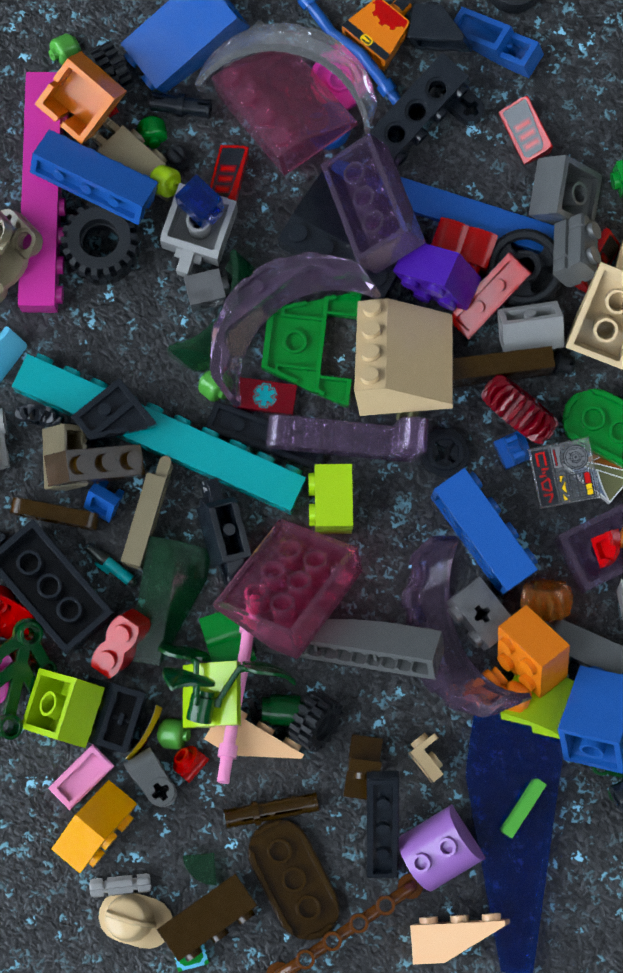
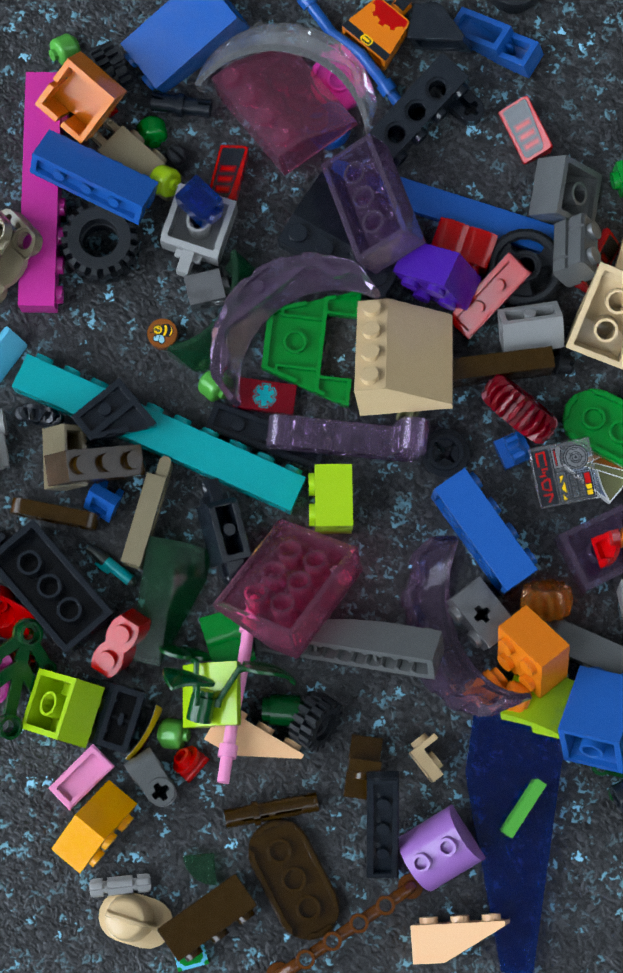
none -> dark orange tile [147,318,178,350]

